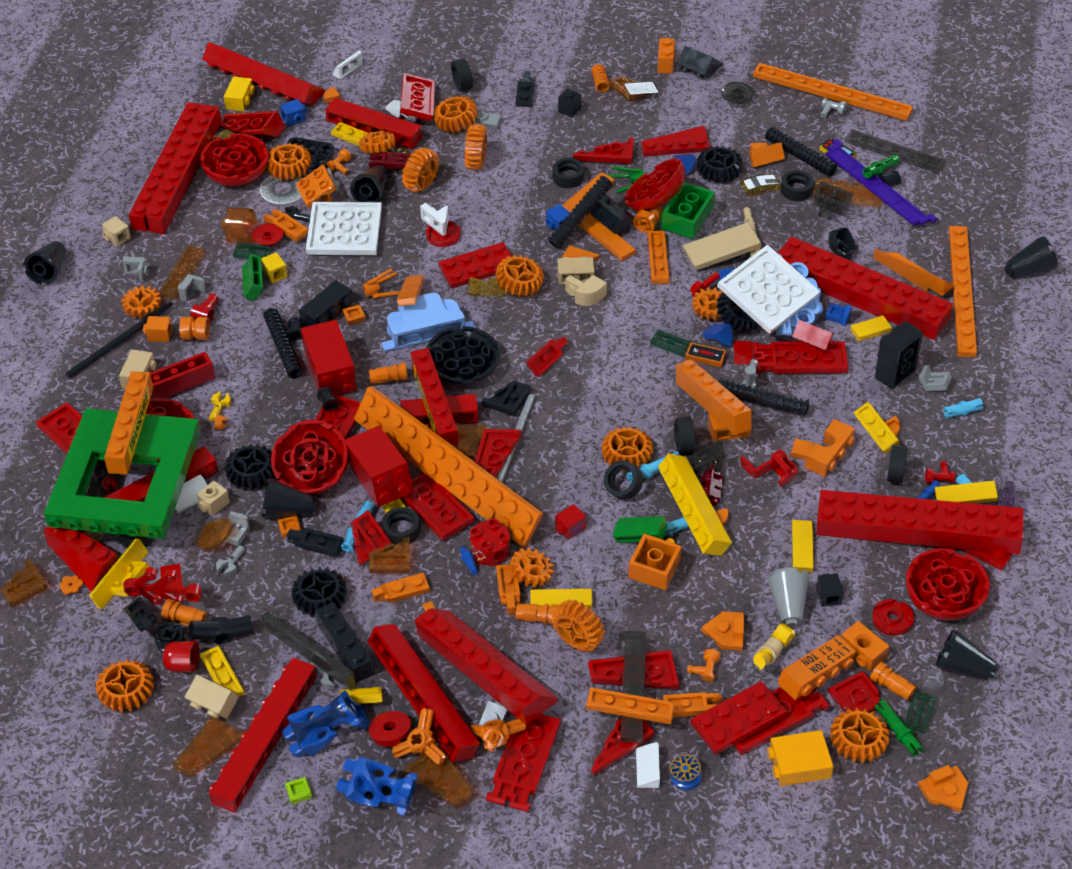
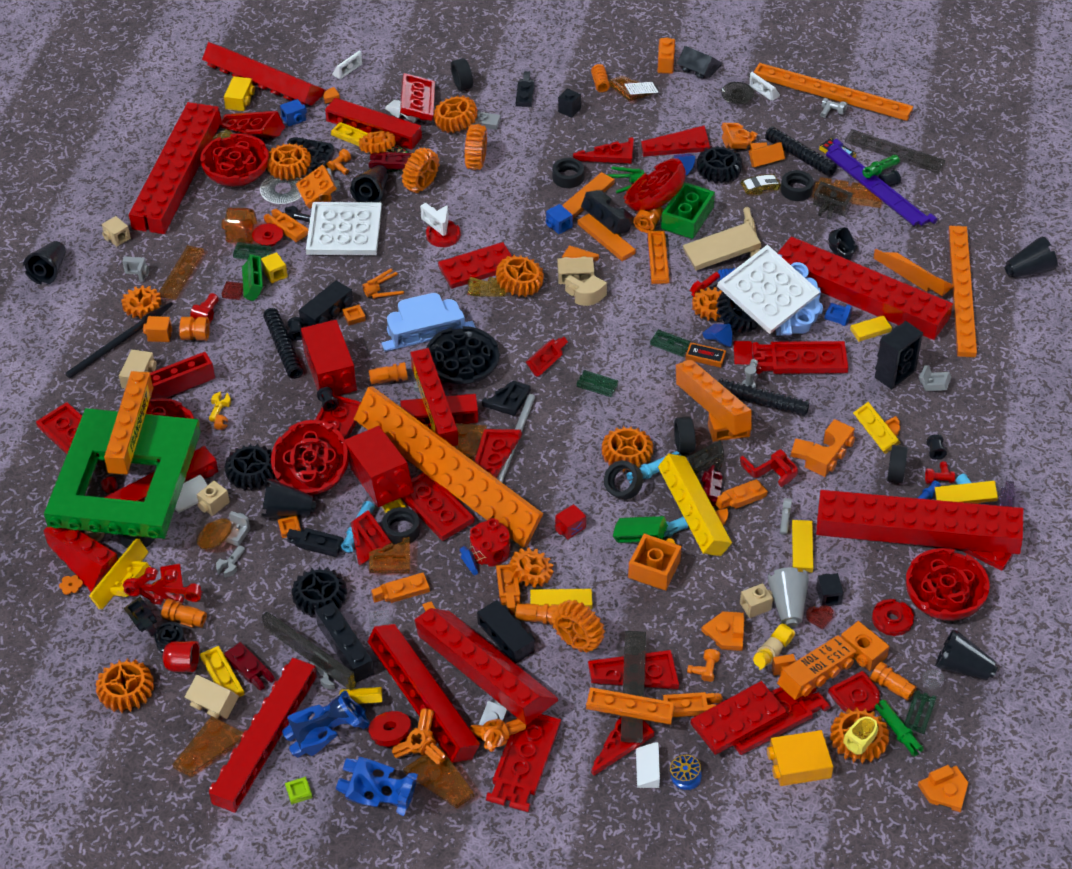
clear orange wing [1,559,48,608] -> none
light grey bracket [178,274,206,302] -> none
black piece [188,615,254,644] -> none
orange tile [397,274,425,306] -> none
black piece [548,176,613,249] -> none
tile [792,320,834,351] -> none
medium azure pin [943,398,983,419] -> none
none -> clear red tile [221,281,243,300]
none -> dark red hinge [224,642,275,691]
none -> black brick [477,600,535,664]
none -> clear green tile [577,370,618,397]
none -> orange hinge [715,479,768,510]
none -> orange plate [721,122,758,149]
none -> tan brick [740,583,774,618]
none -> white slope [749,72,780,101]
none -> orange tile [772,654,796,676]
none -> light grey bar [780,498,792,535]
none -> clear red tile [806,605,833,630]
none -> light yellow rock [843,716,878,755]
none -> black bush [926,434,947,460]

